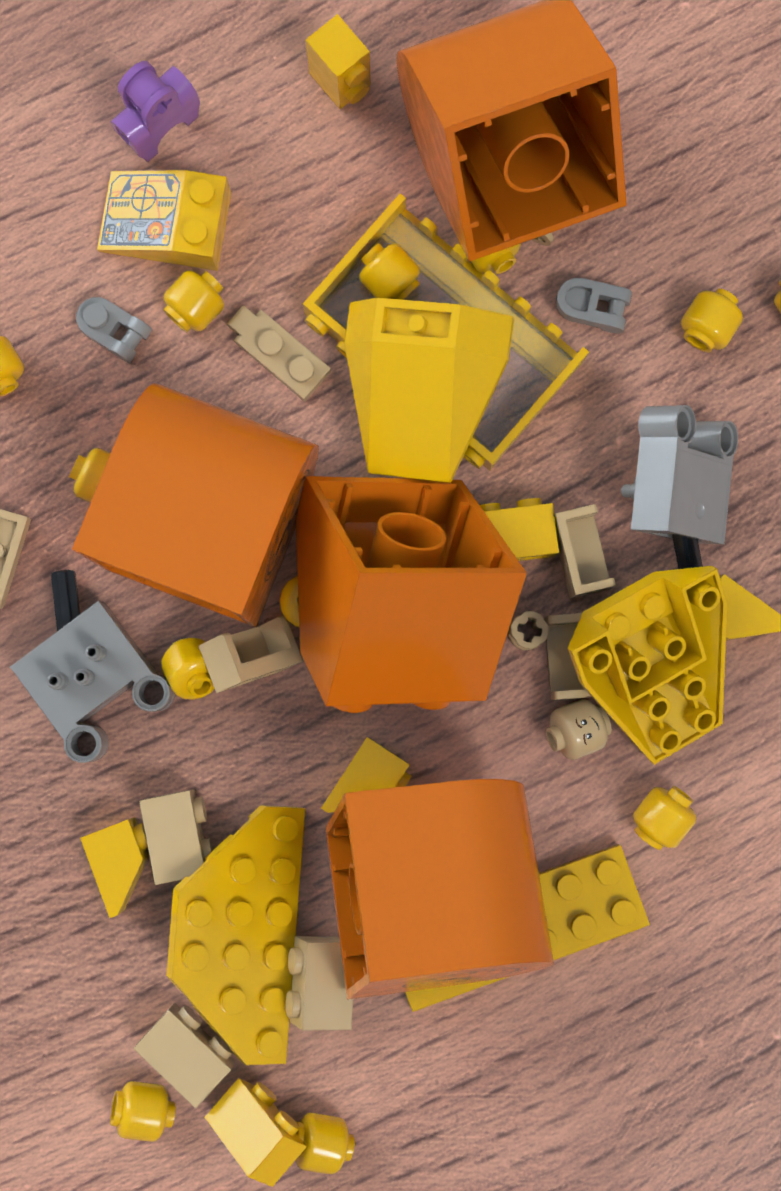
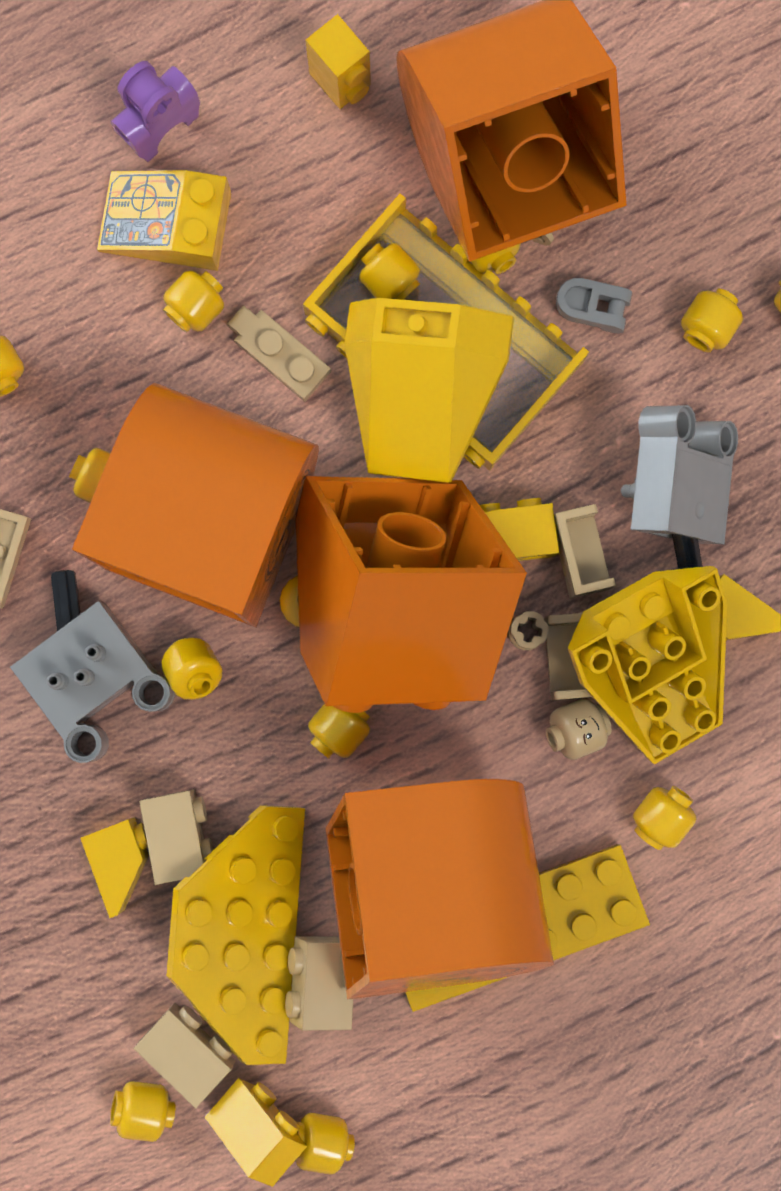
light grey plate [76,297,153,364] -> none
tan panel [199,616,303,693] -> none
yellow slope [321,737,412,813] -> none
none -> yellow head [308,704,370,759]

